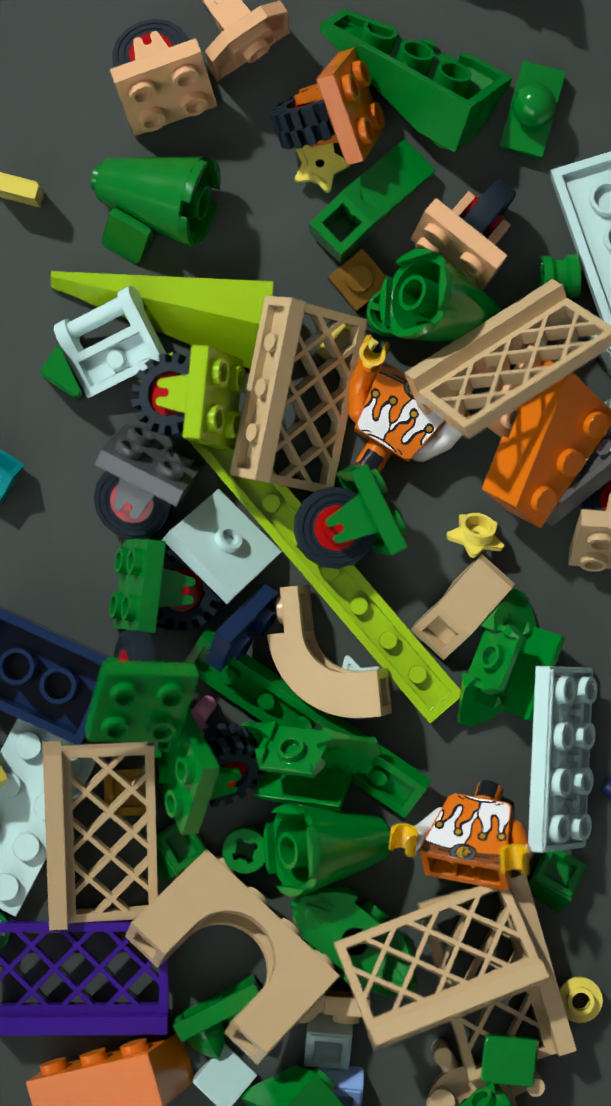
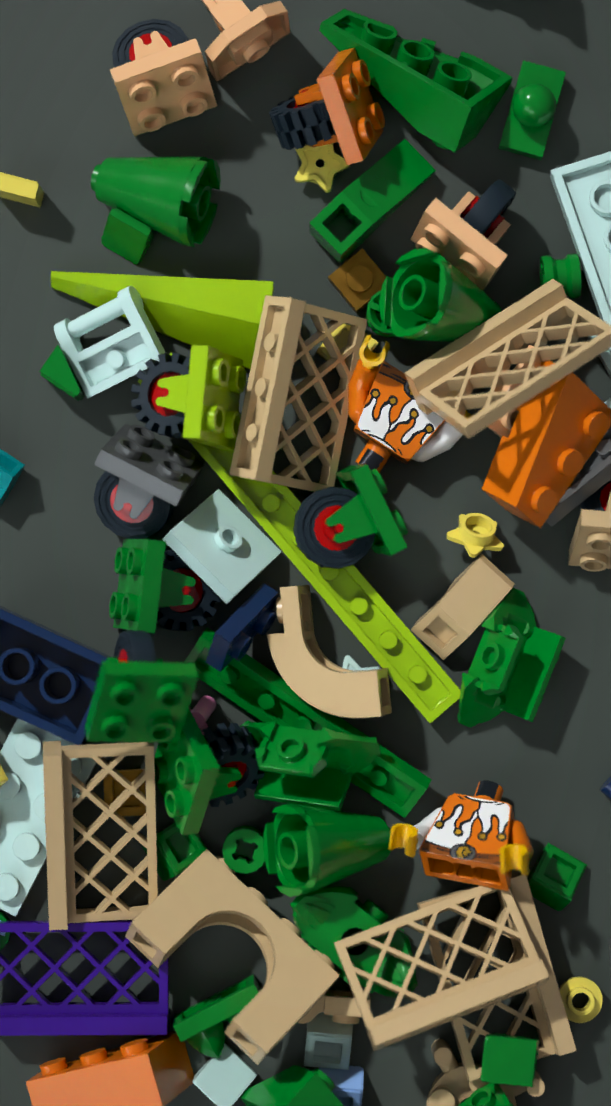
light aqua tile [528,666,598,853] -> none

